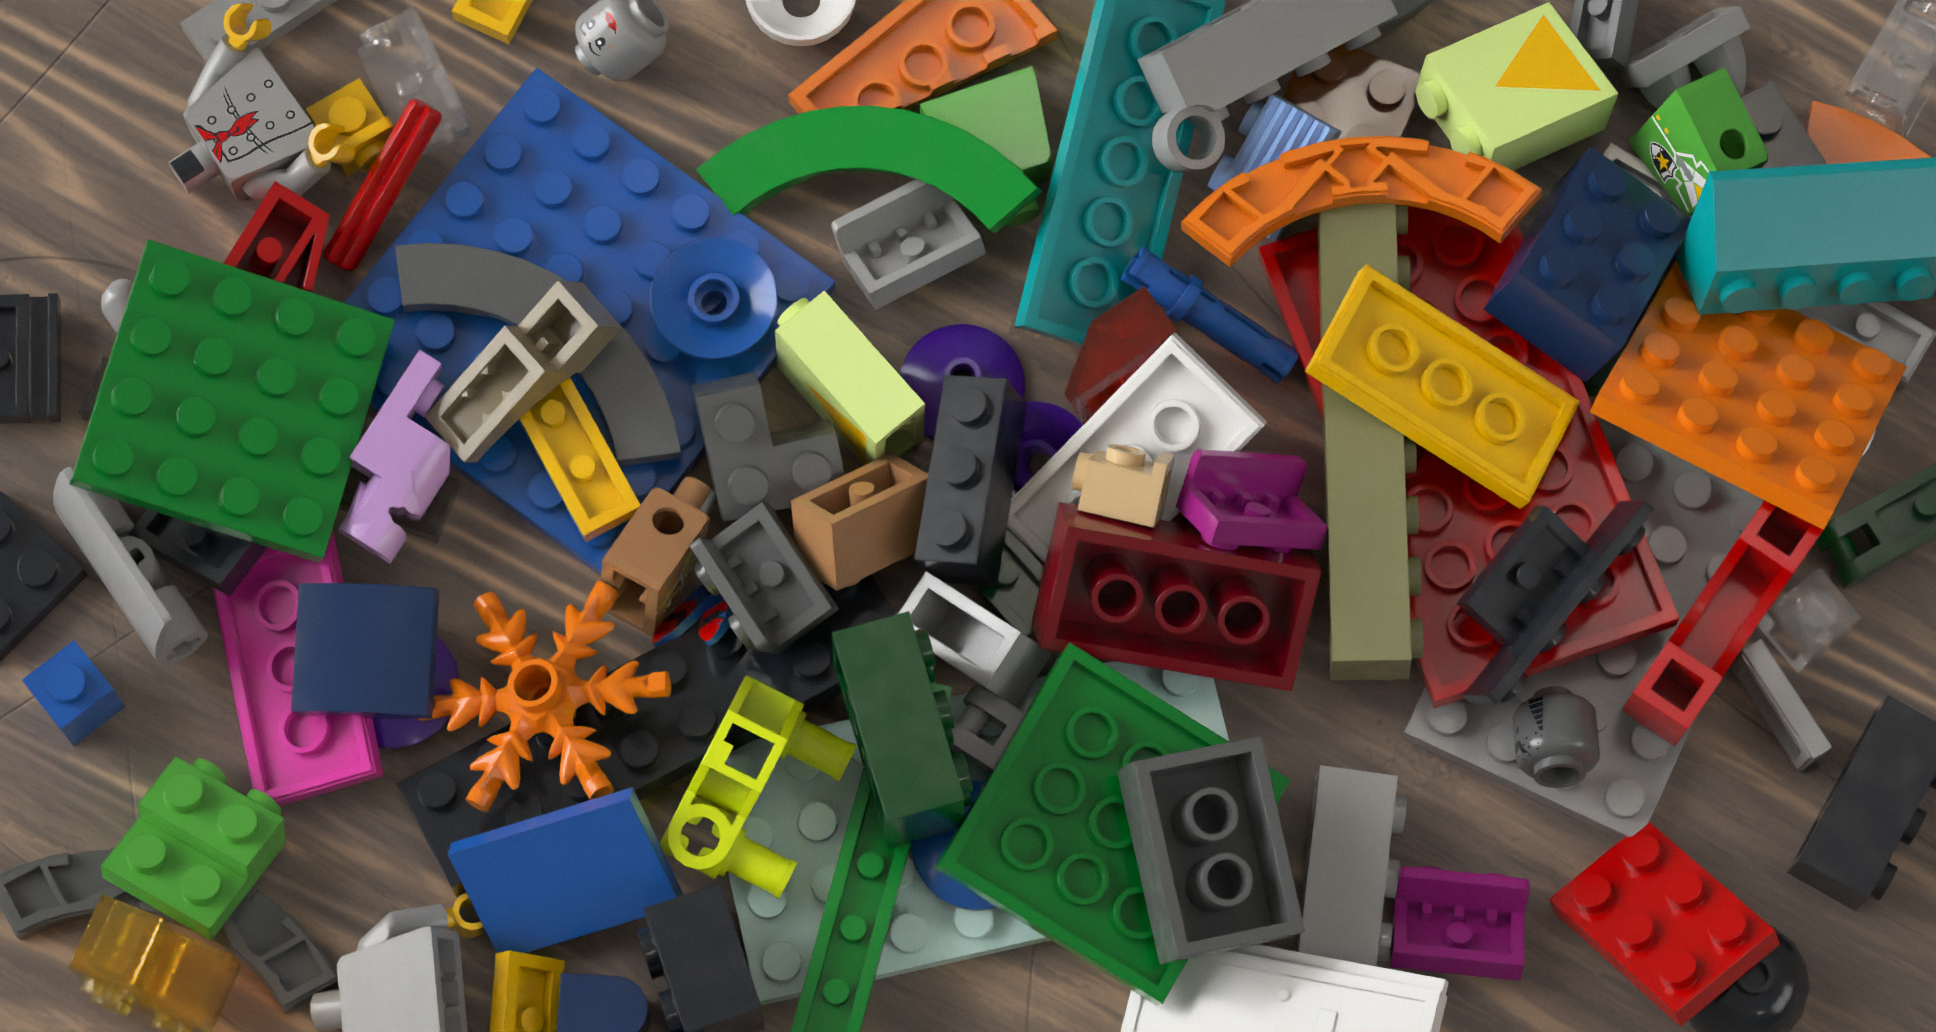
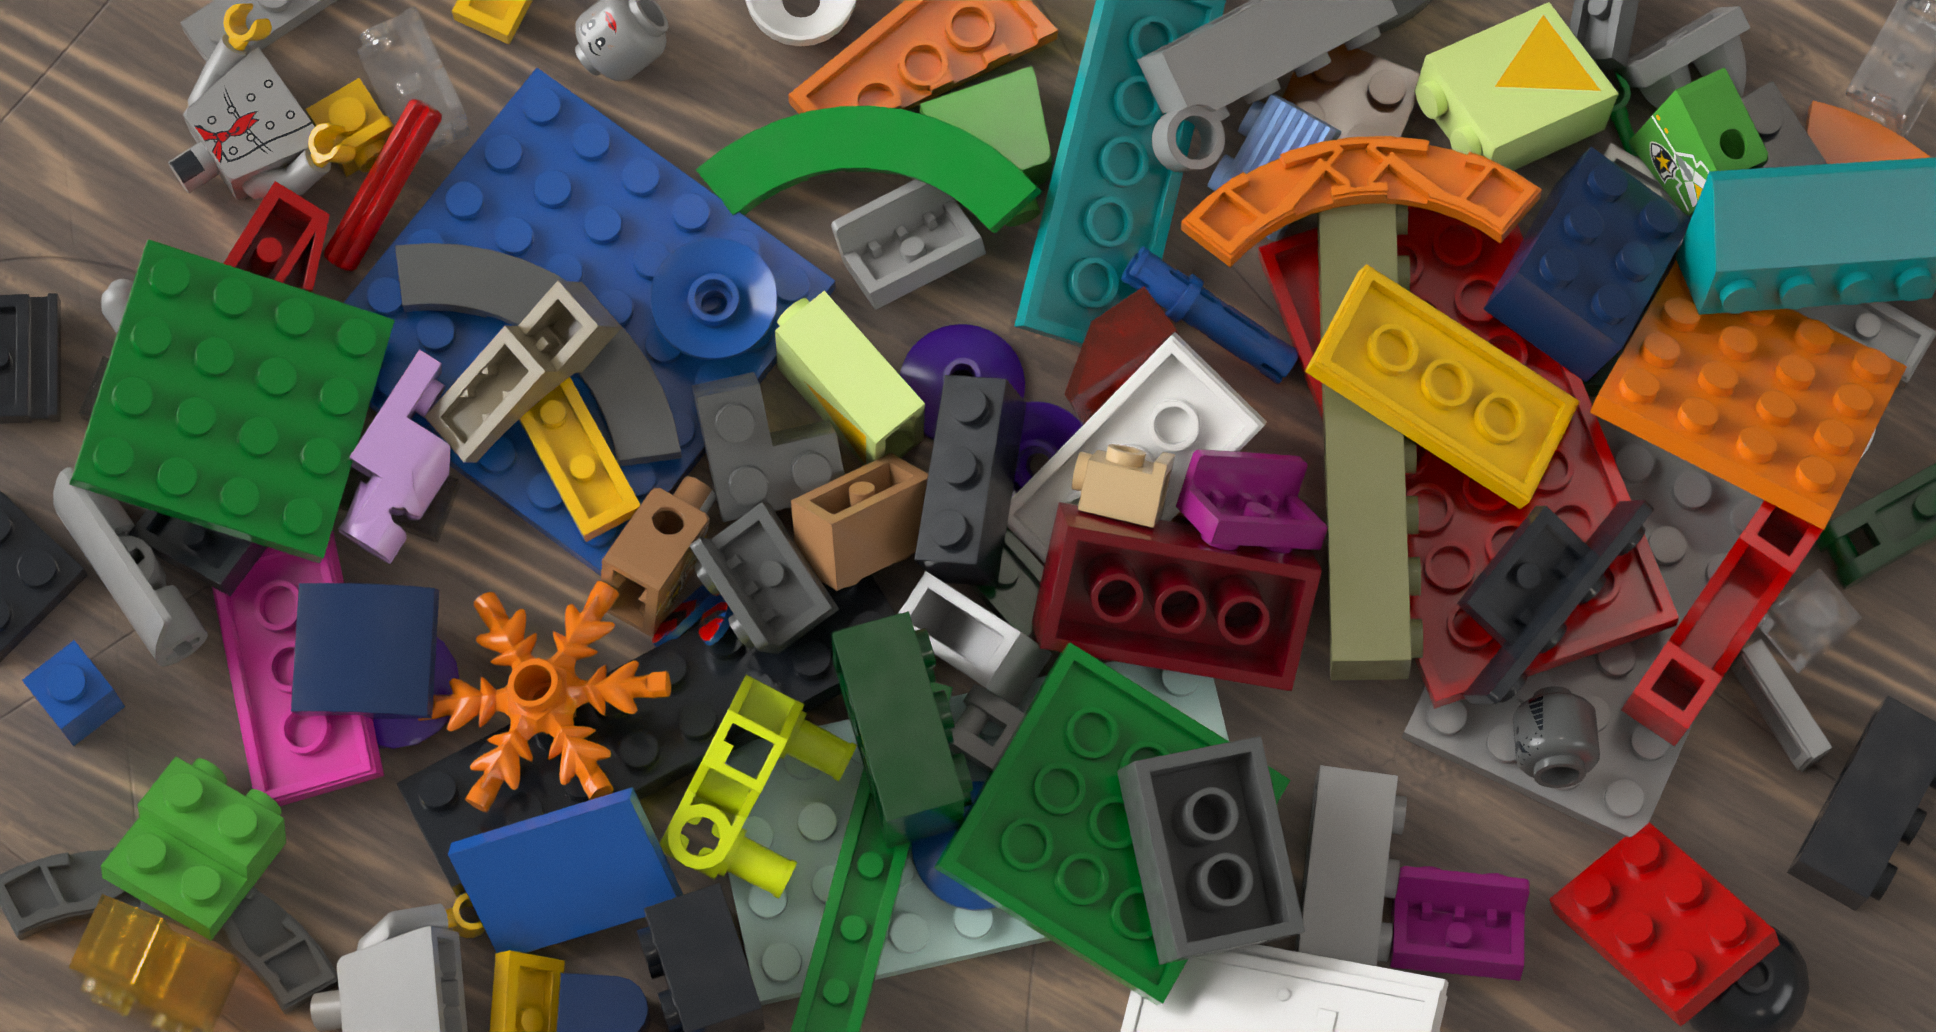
none -> green hand [1610,70,1638,156]

